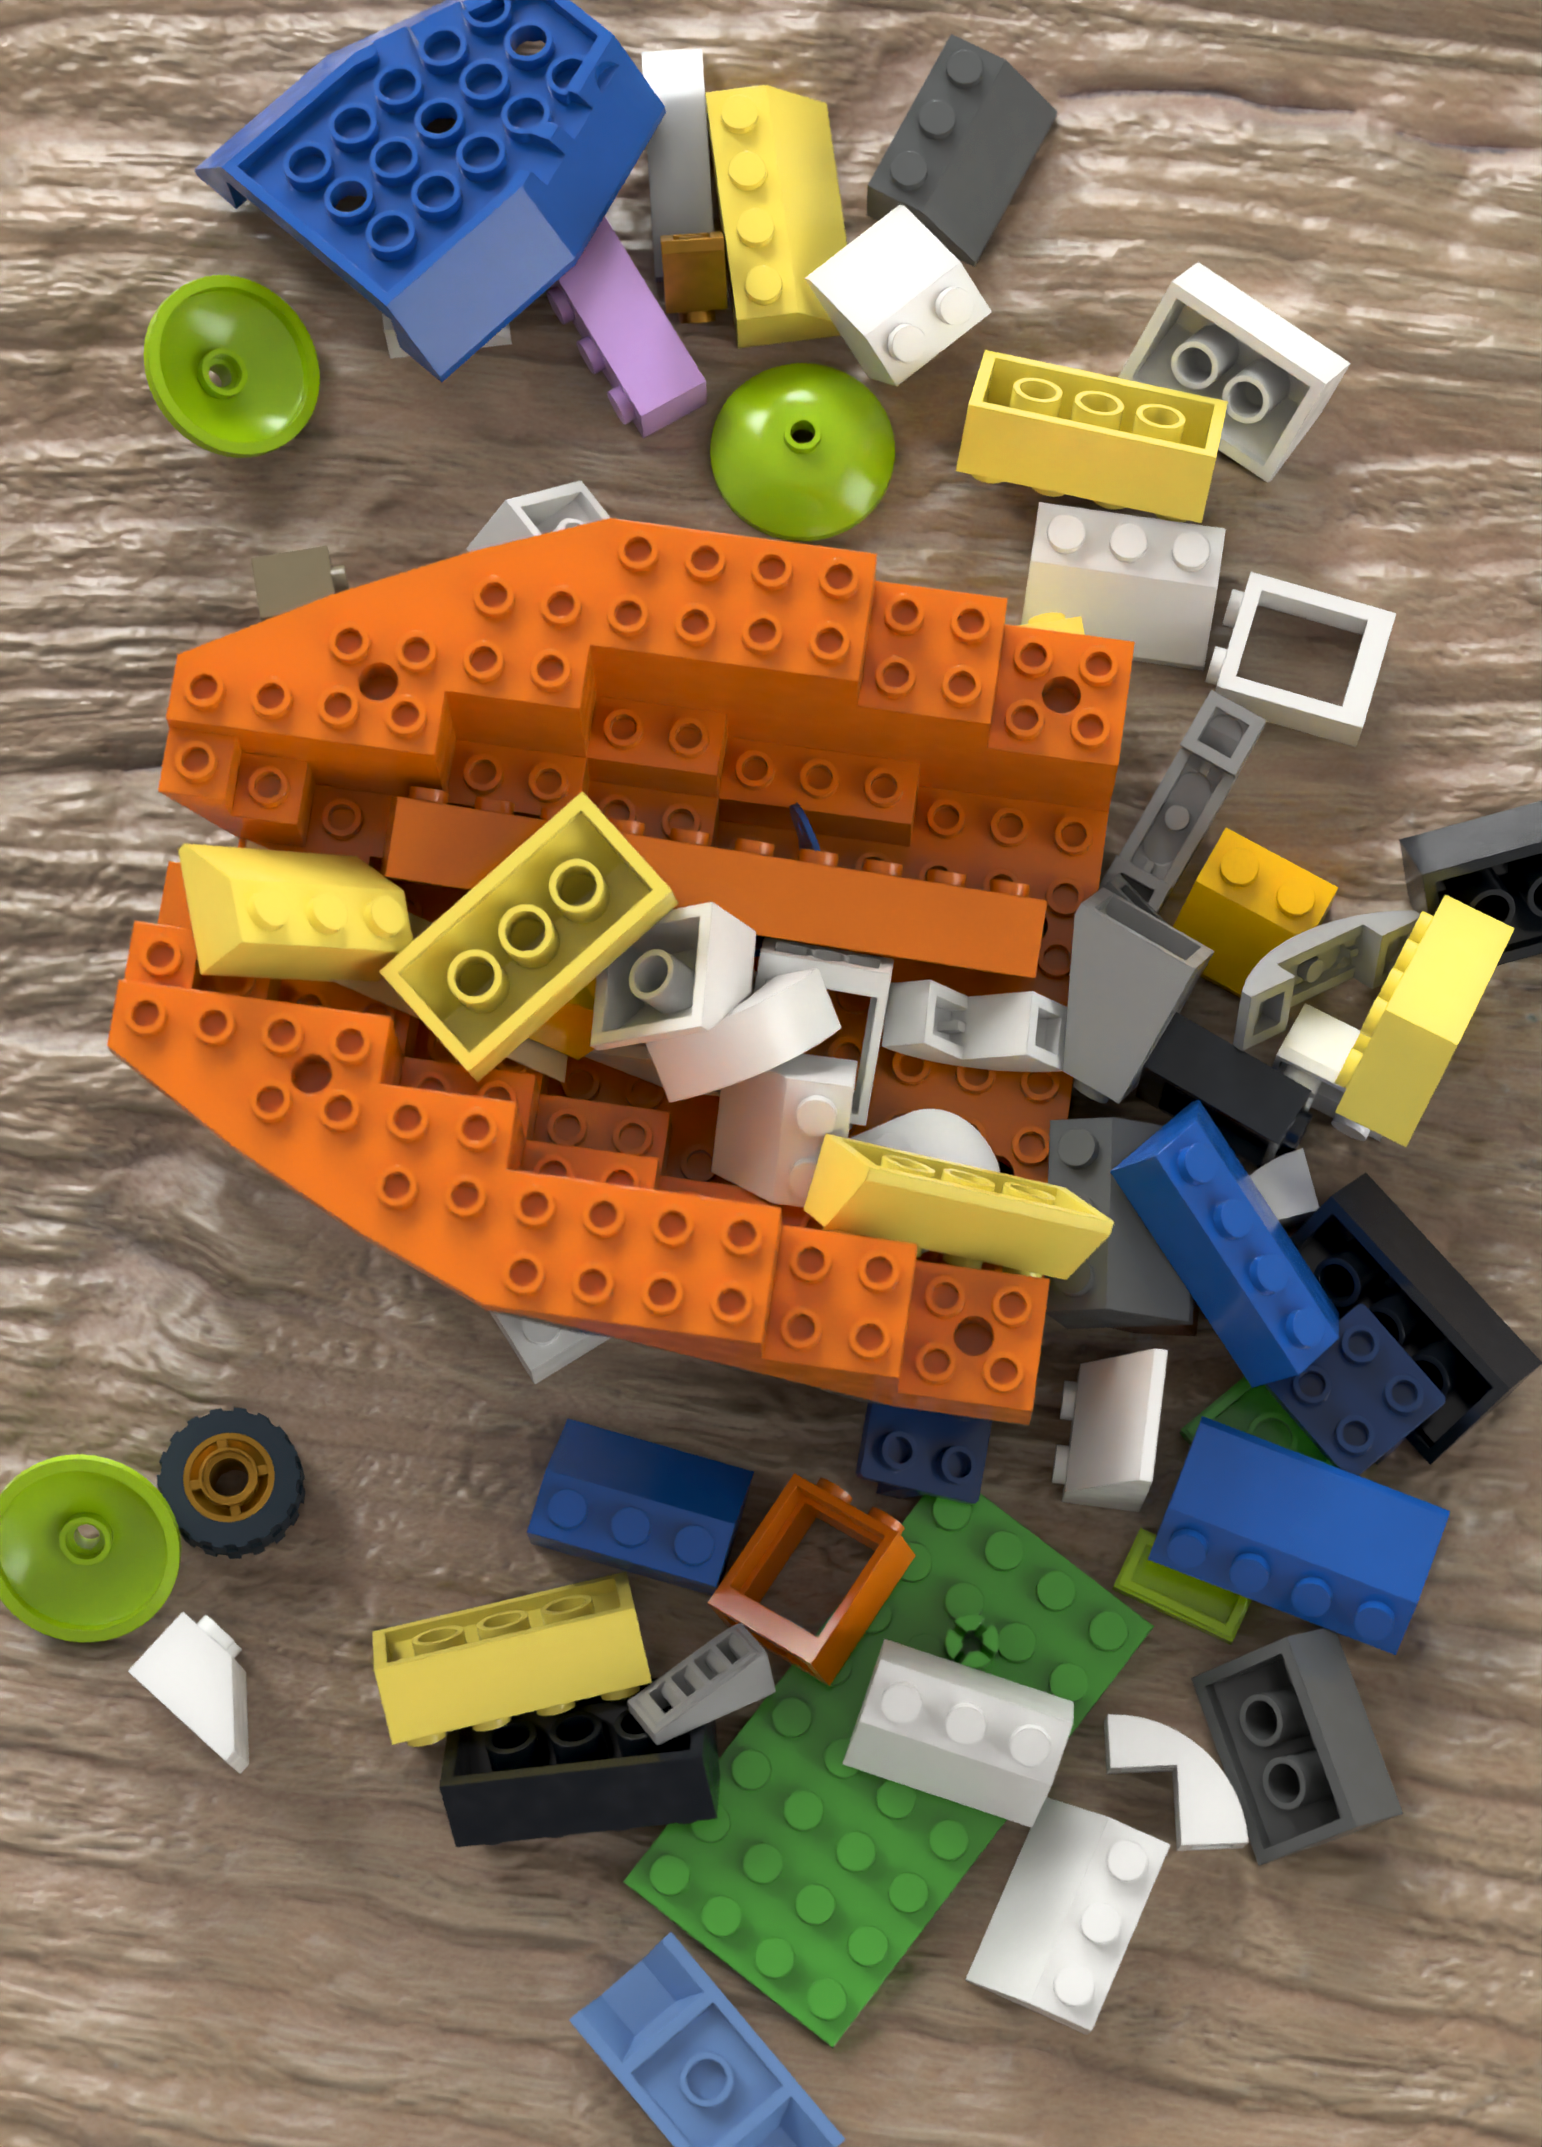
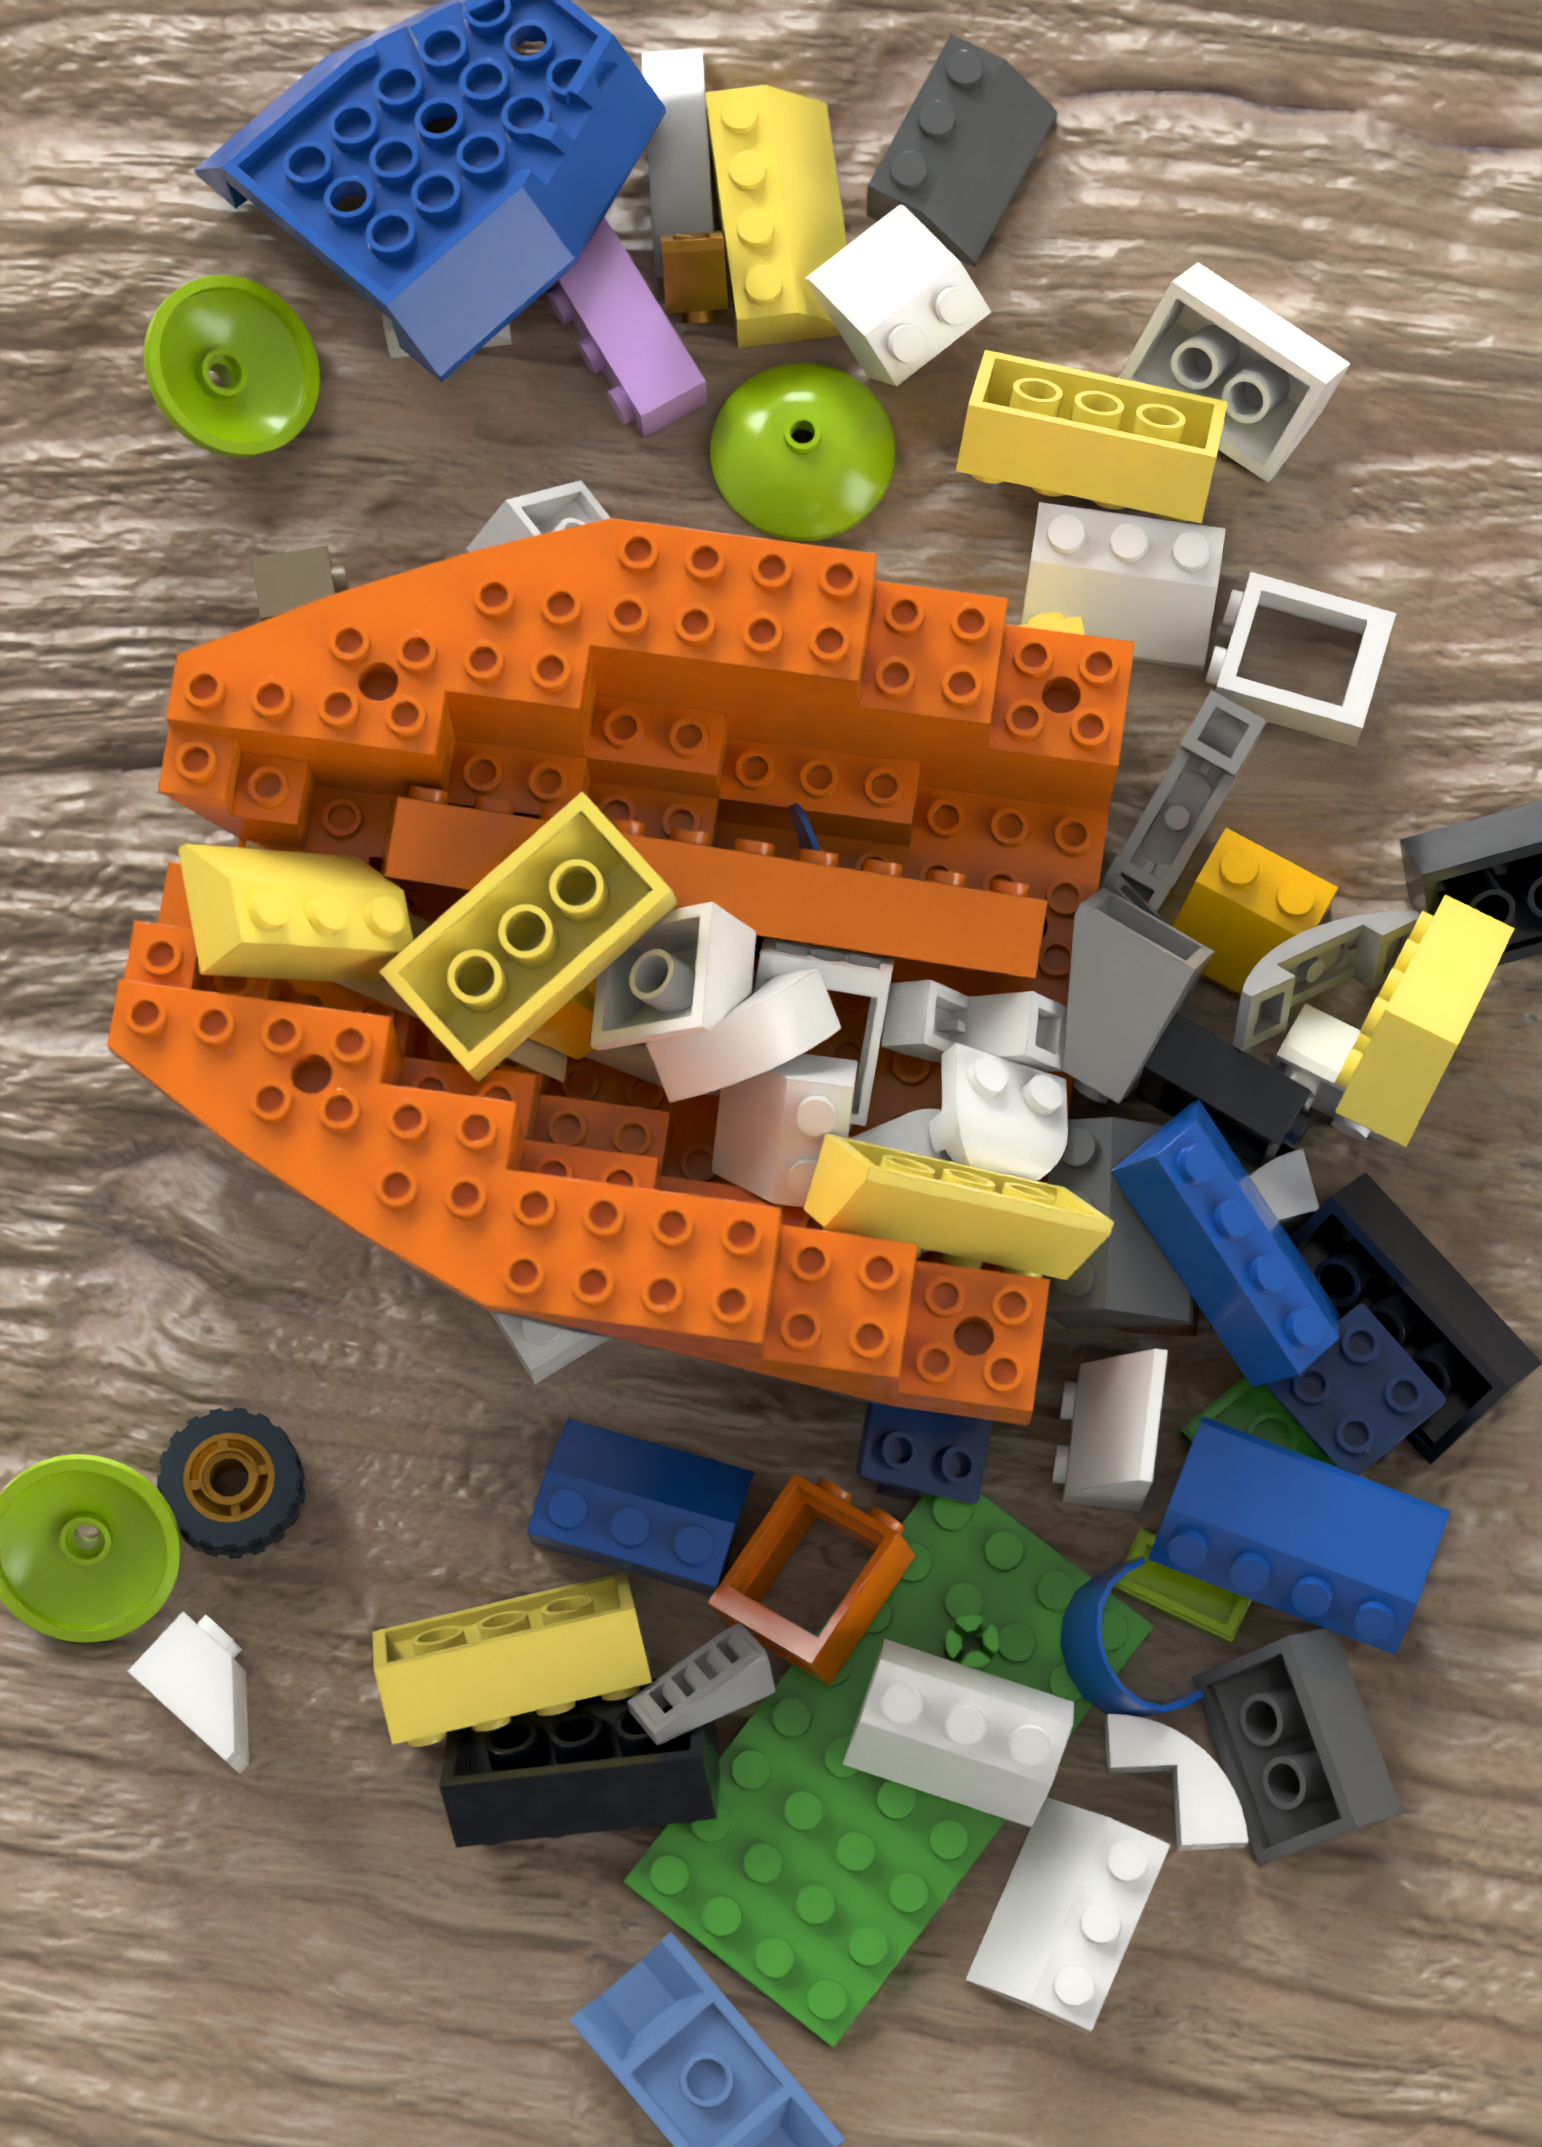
none -> white slope [928,1043,1068,1181]
none -> blue piece [1060,1556,1204,1718]

